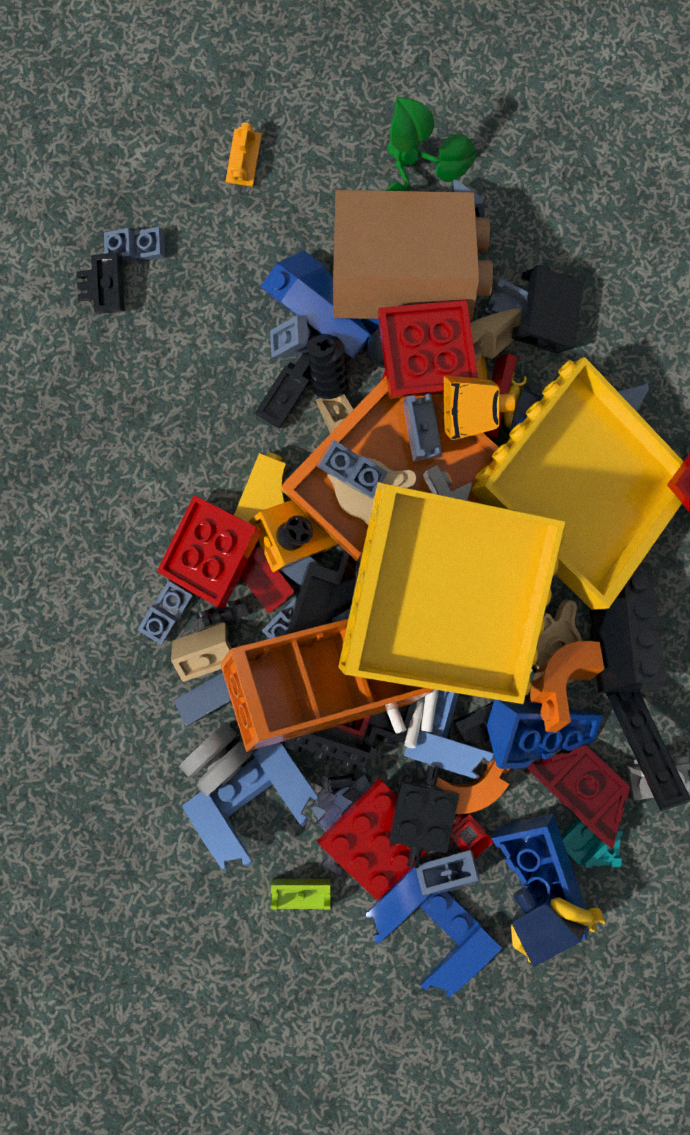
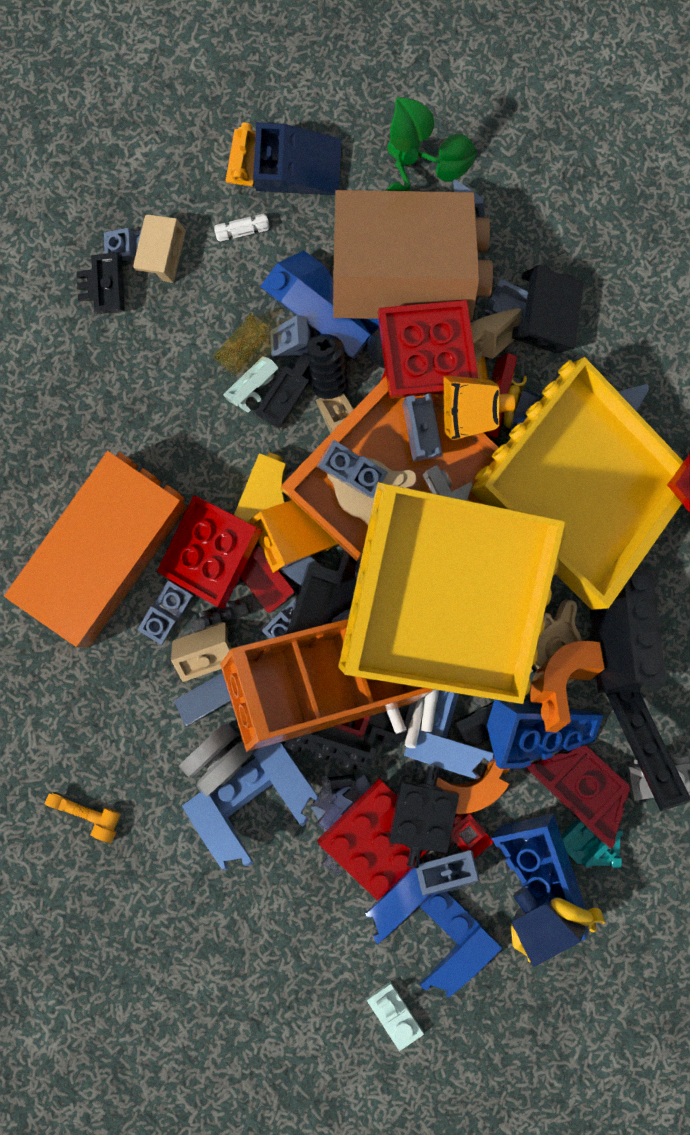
lime hinge [271,879,330,910] -> none
black wheel [276,515,313,551] -> none
none -> orange container [4,450,188,647]
none -> light orange brick [45,793,121,843]
none -> tan panel [133,215,186,283]
none -> clear yellow hinge [212,313,270,376]
none -> white axle [214,214,269,241]
none -> light aqua plate [223,356,278,413]
none -> dark blue slope [253,122,342,195]
none -> light aqua plate [367,981,424,1051]

